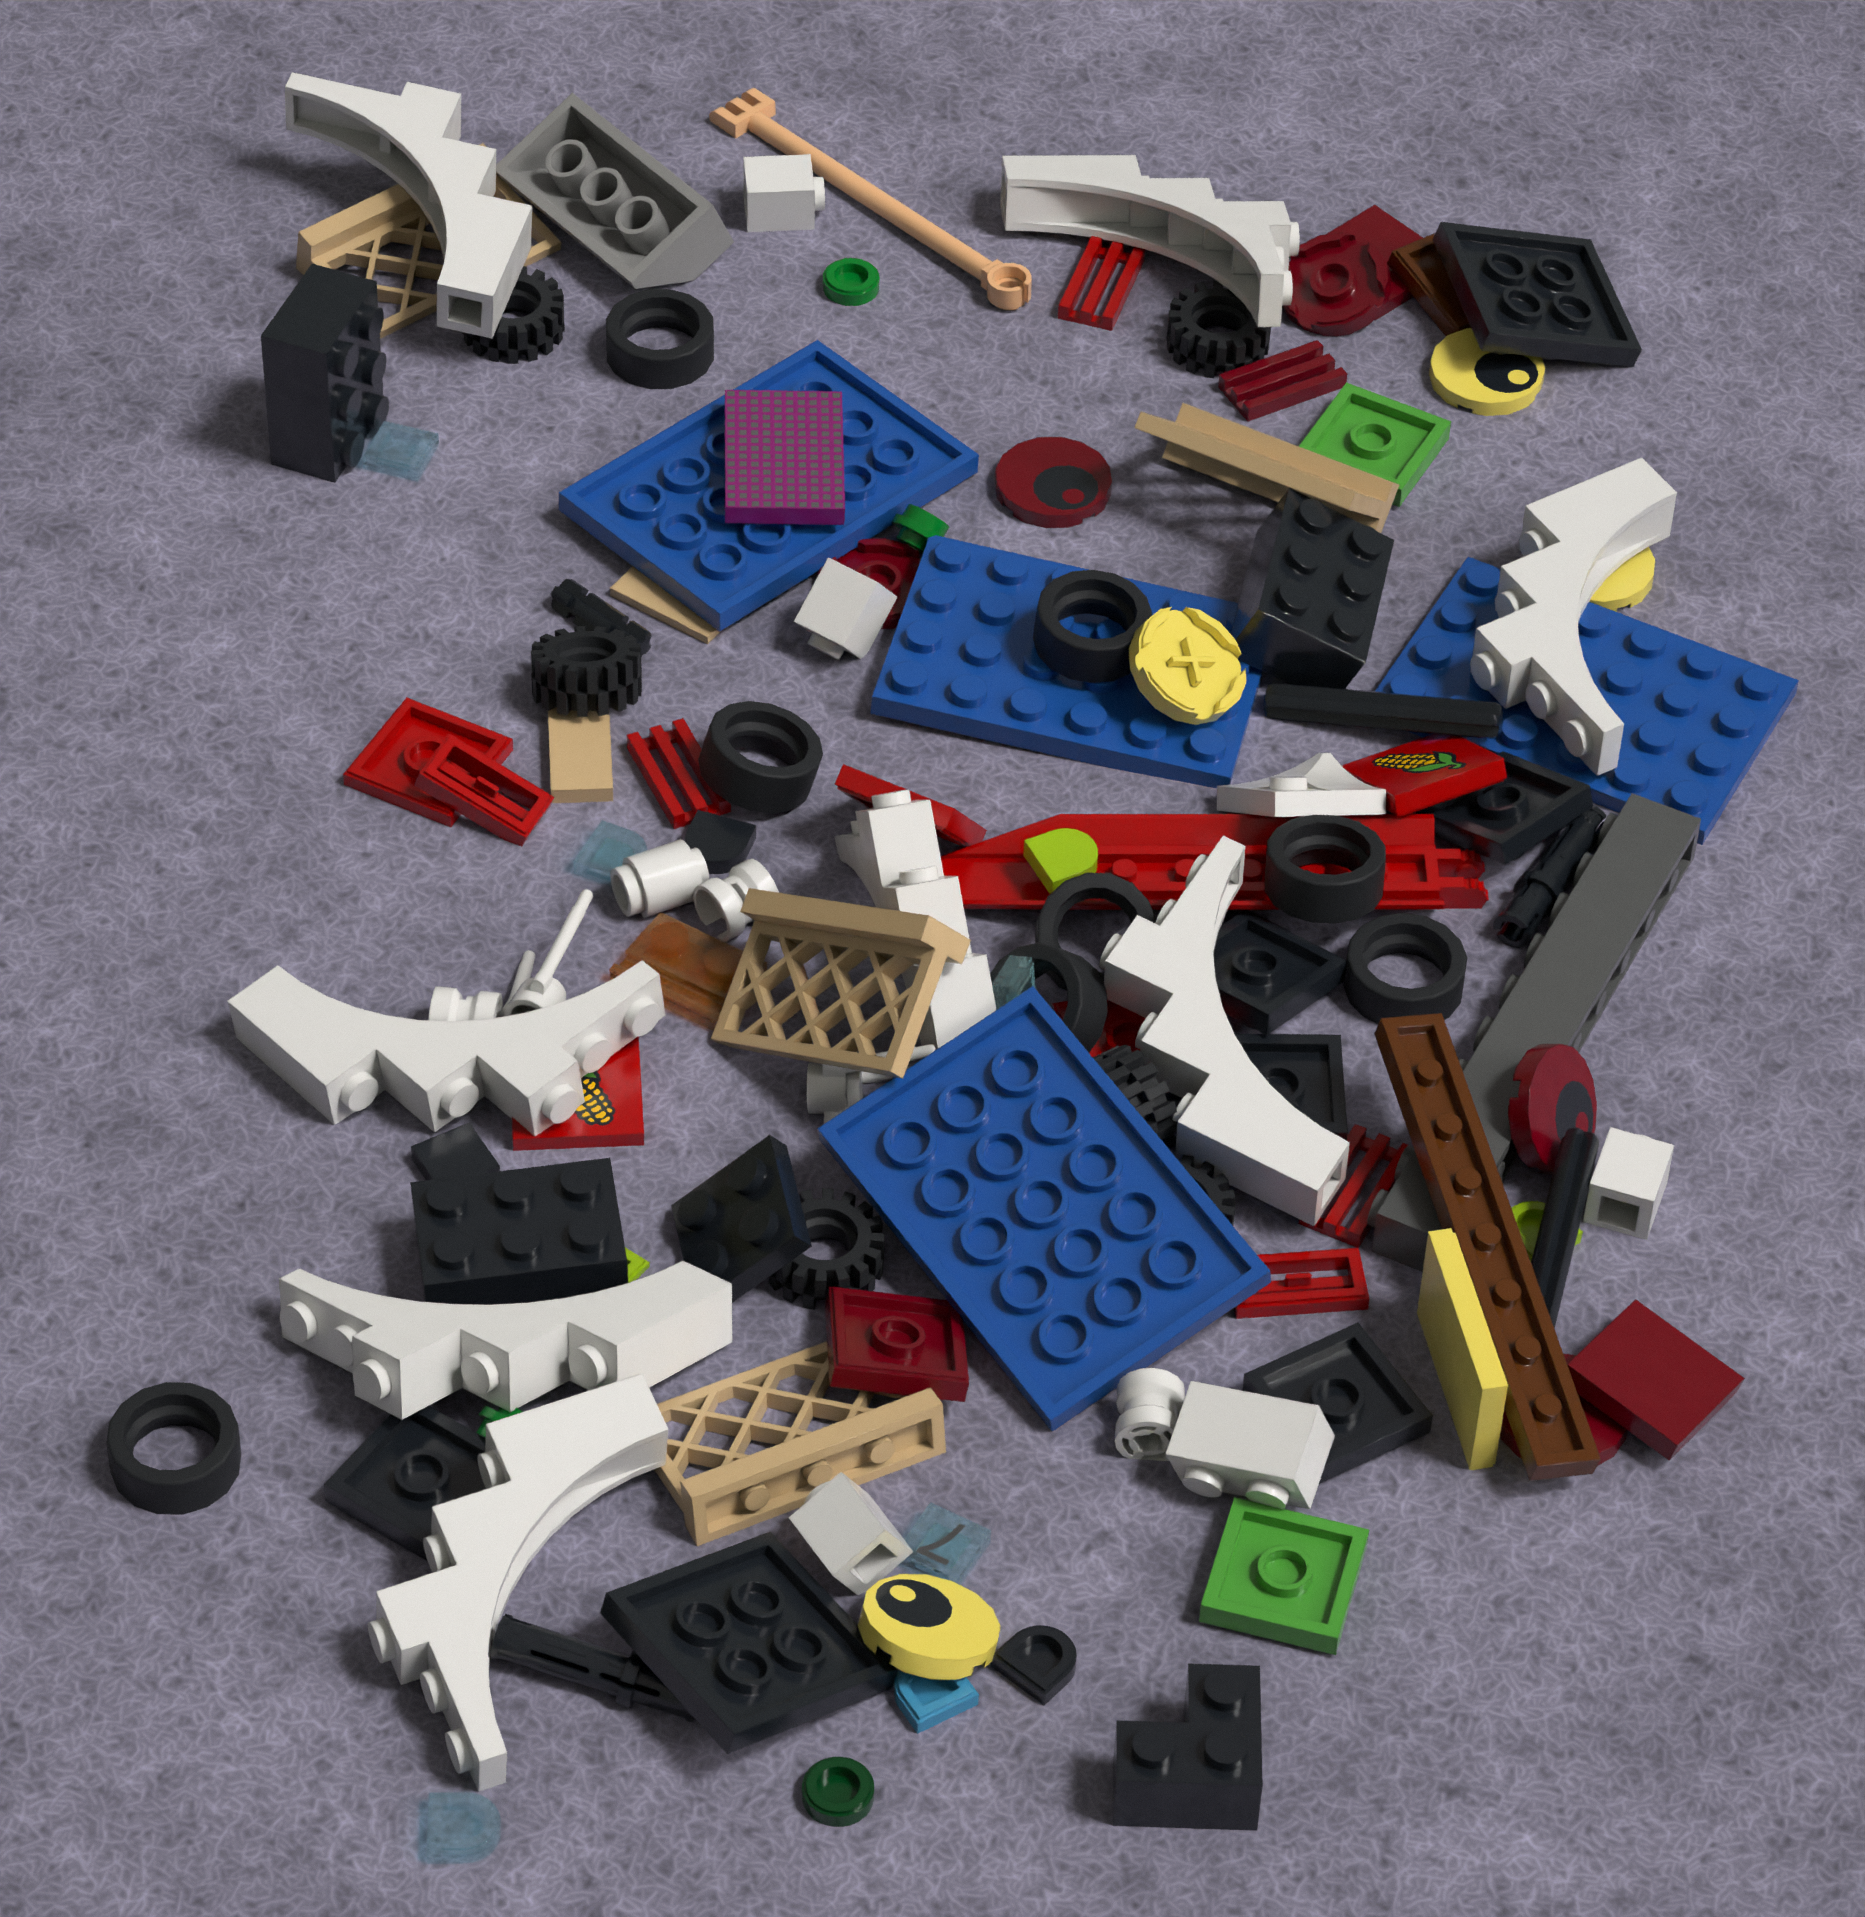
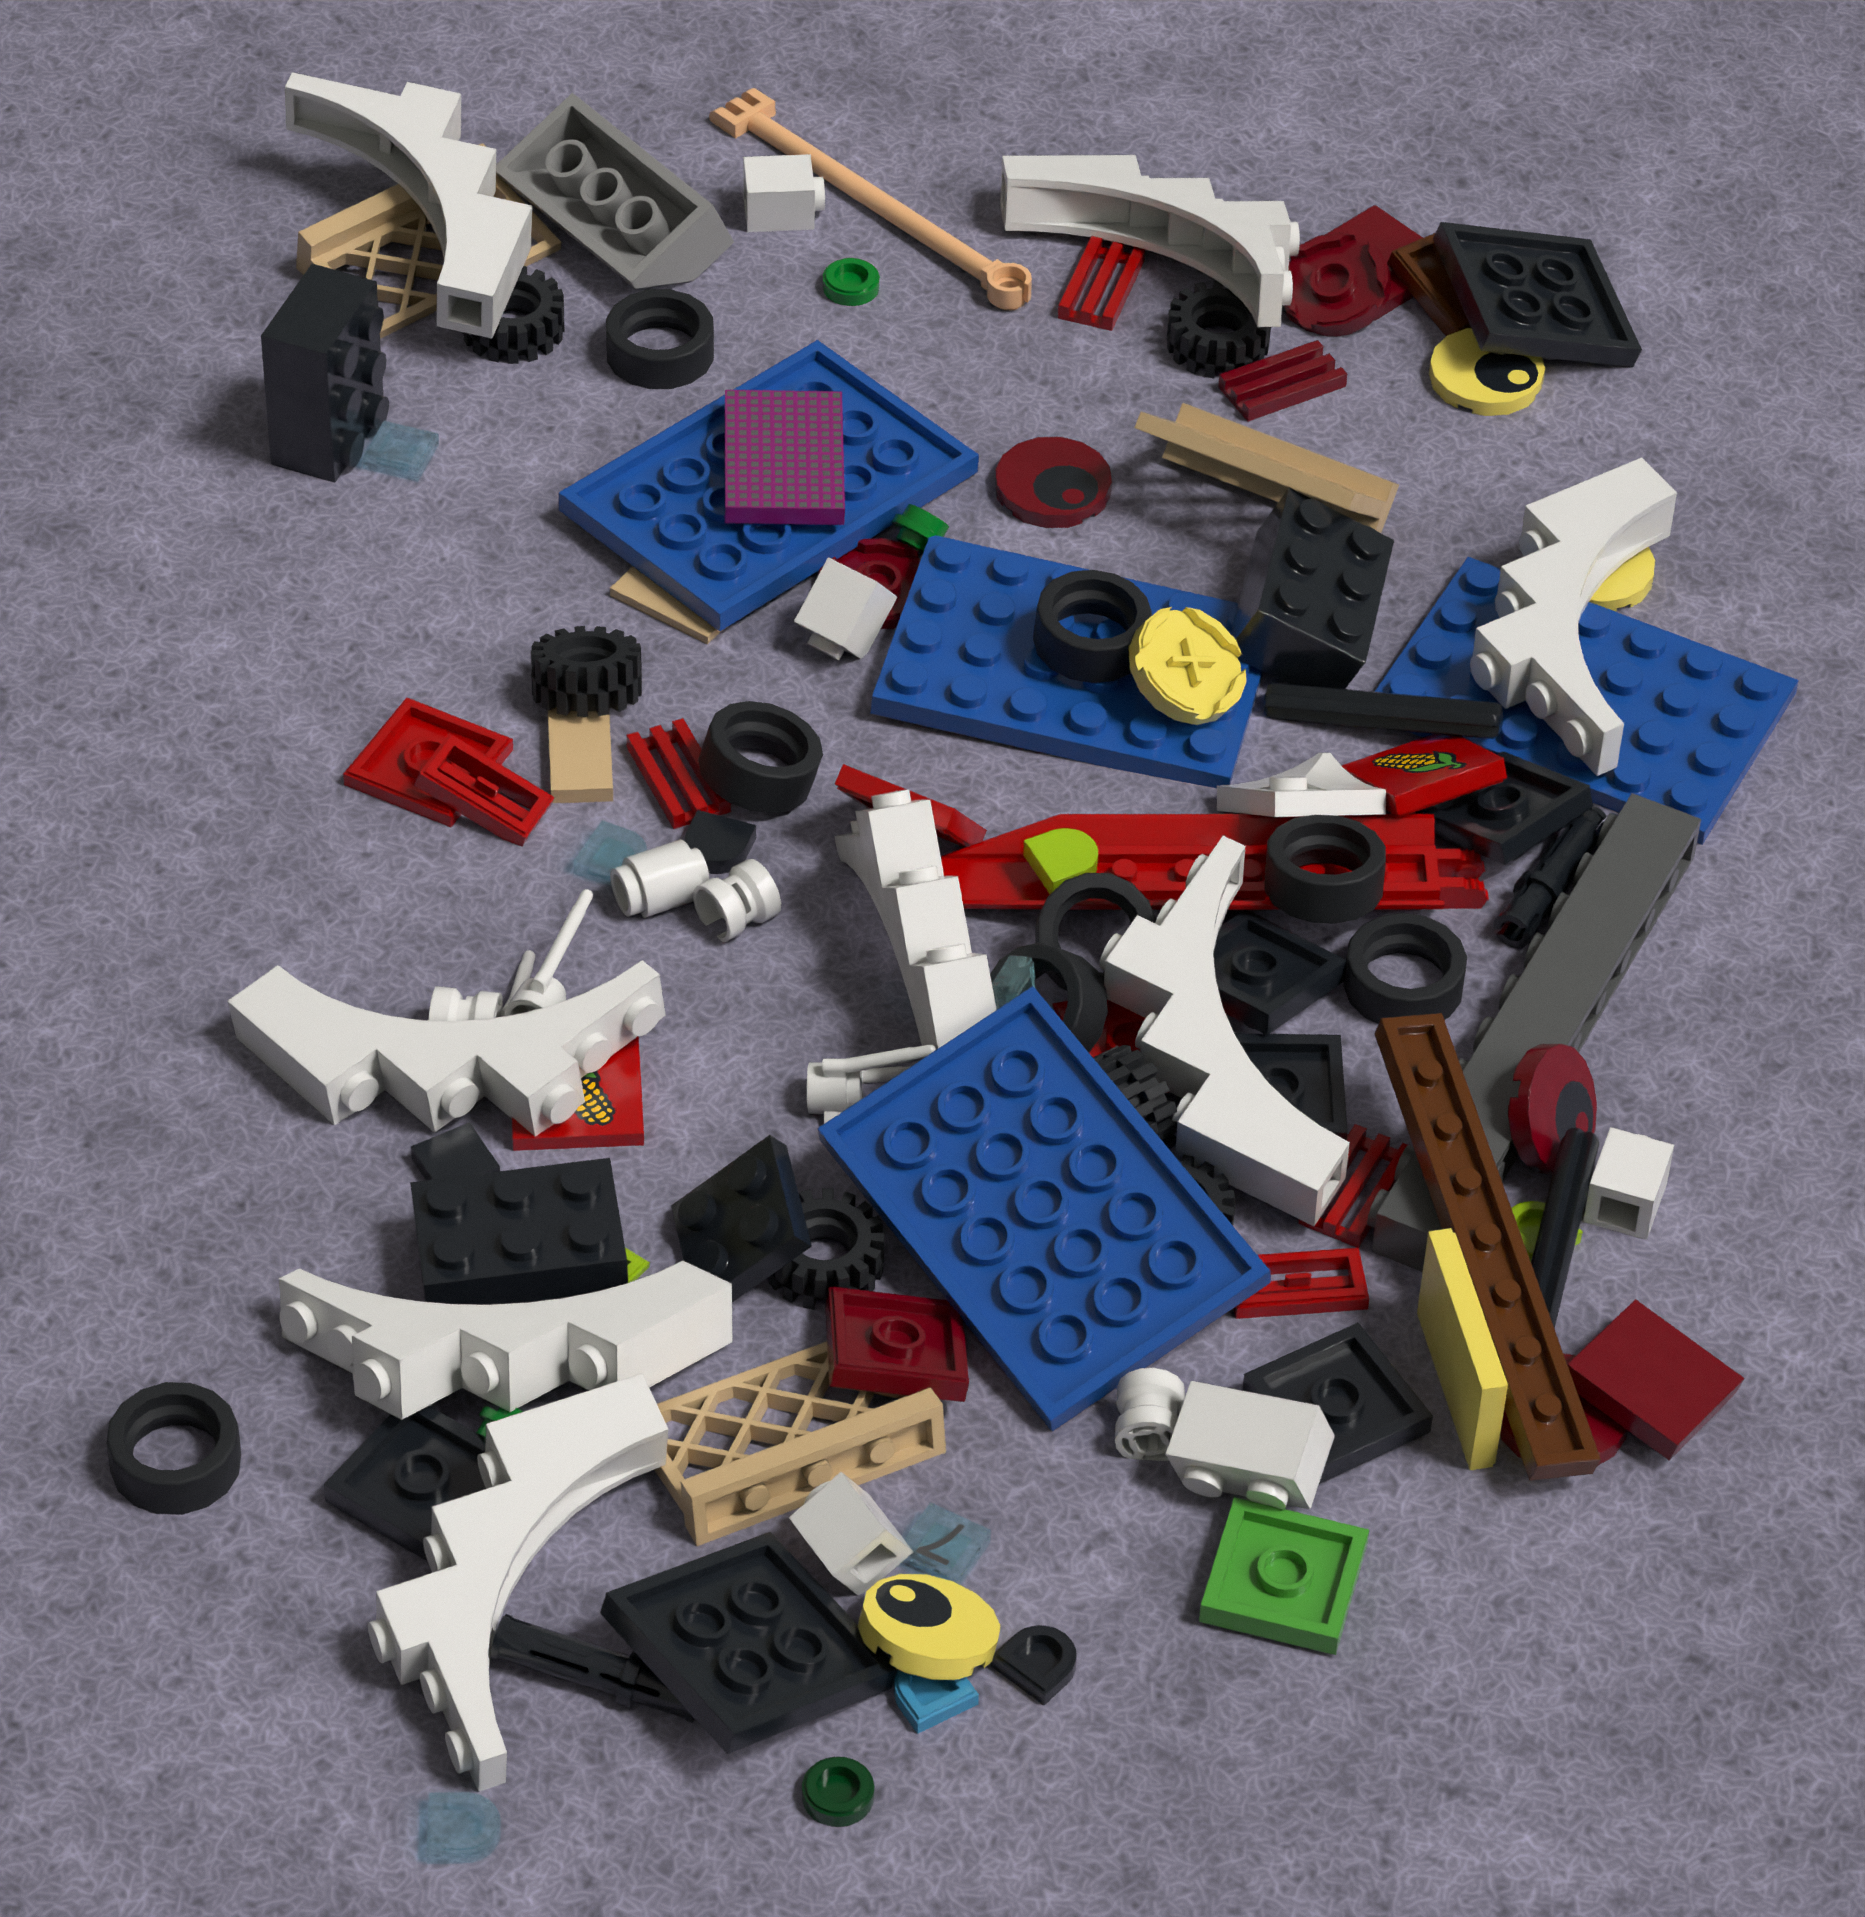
black axle [551,579,652,657] -> none
clear orange plate [609,912,767,1031] -> none
tan fence [711,888,971,1079] -> none
black brick [1113,1663,1263,1831] -> none
bright green plate [1299,382,1451,507] -> none

